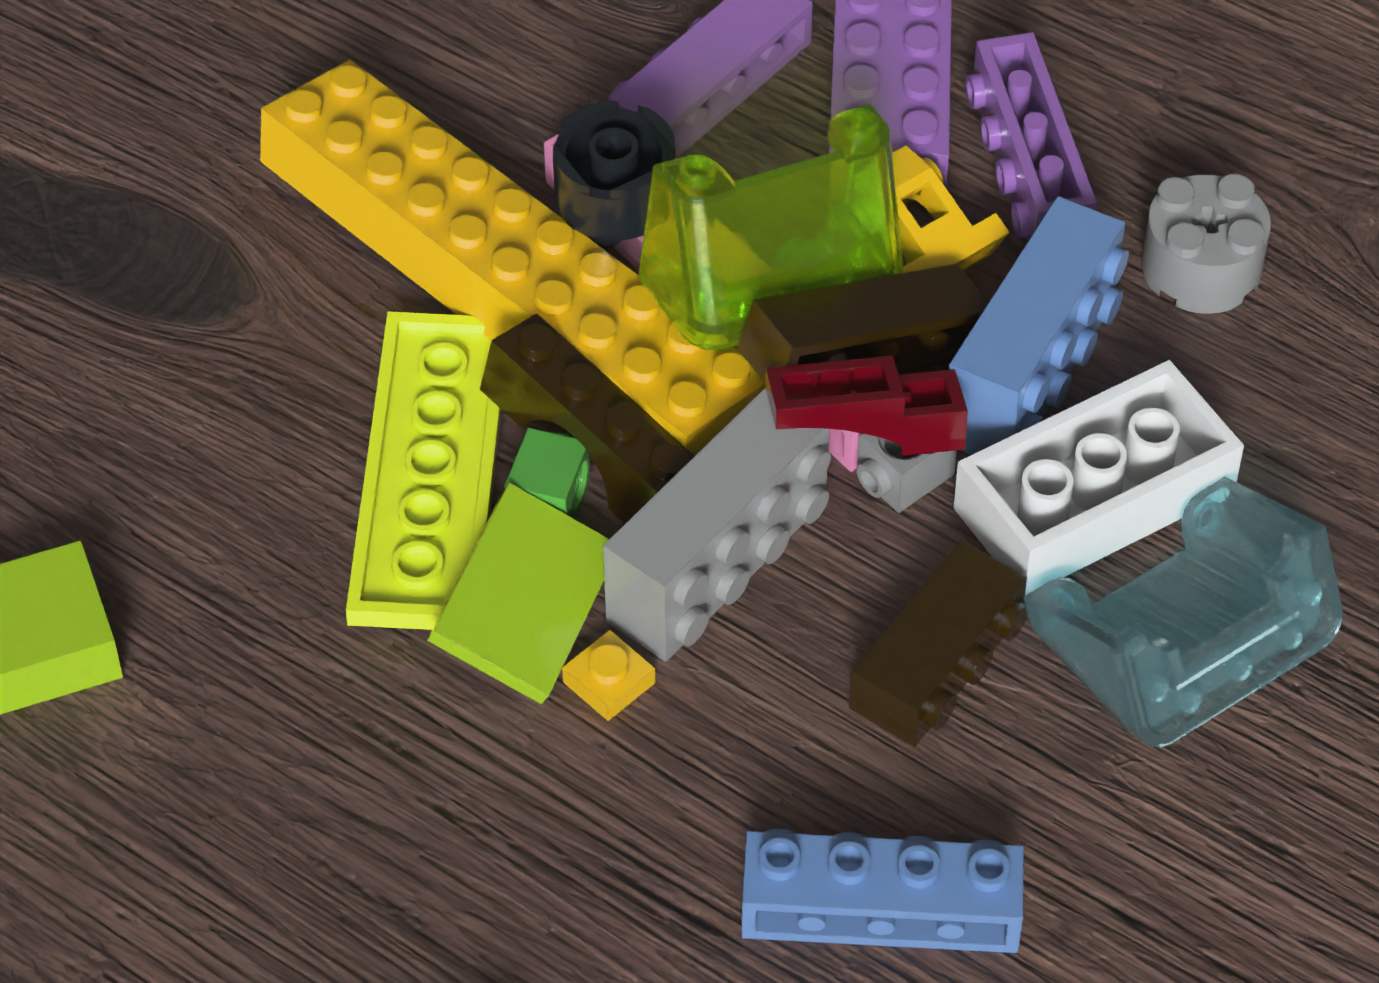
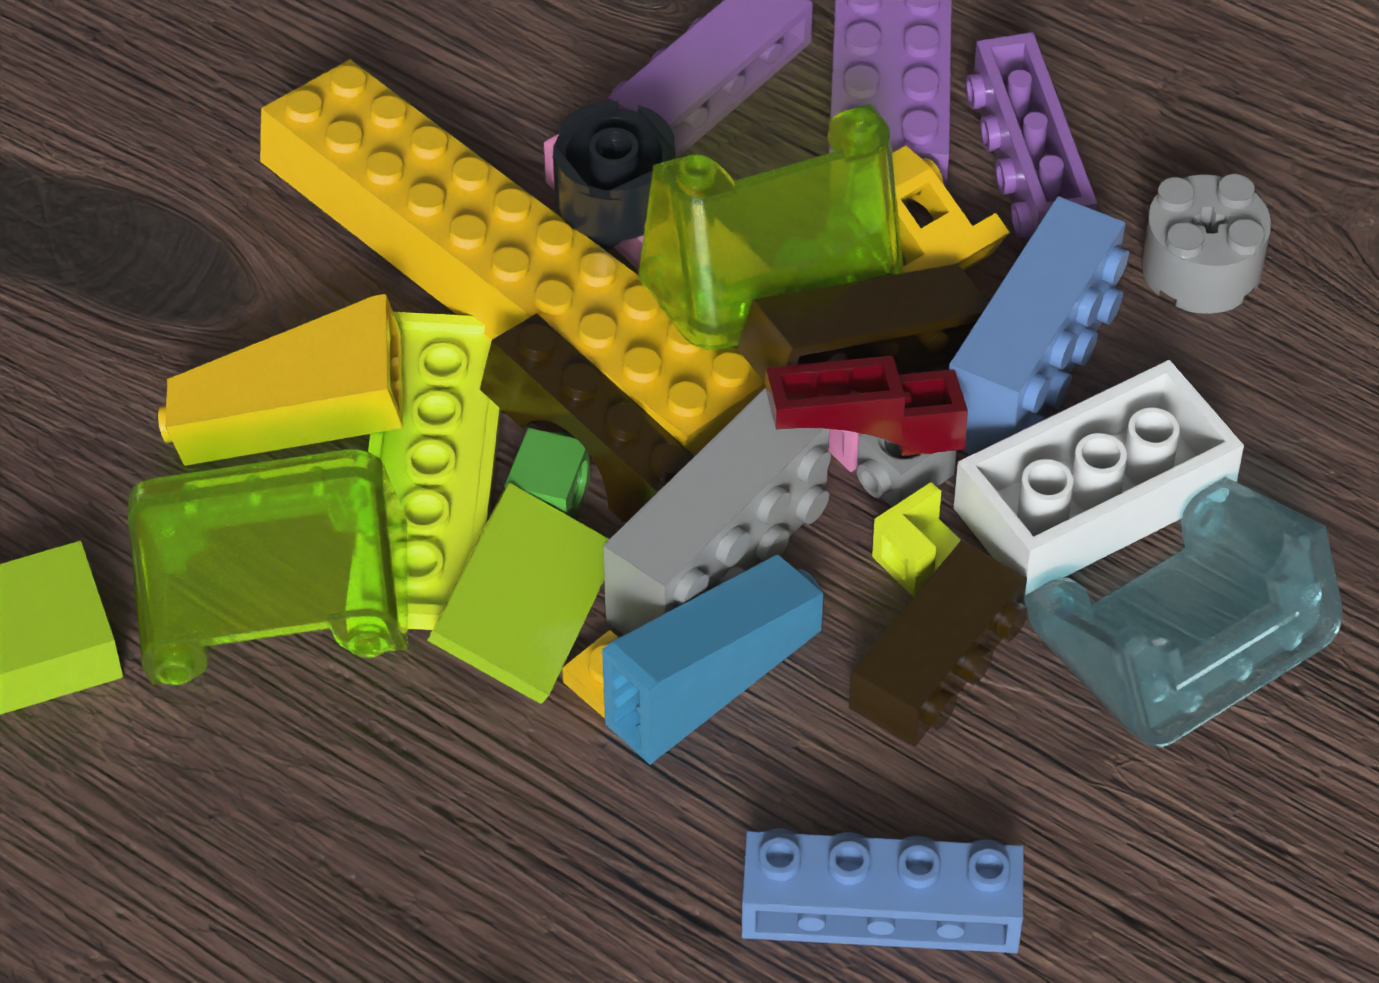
none -> clear neon green windscreen [128,449,408,685]
none -> yellow slope [158,294,403,466]
none -> dark azure slope [602,554,823,765]
none -> neon yellow panel [872,482,961,597]

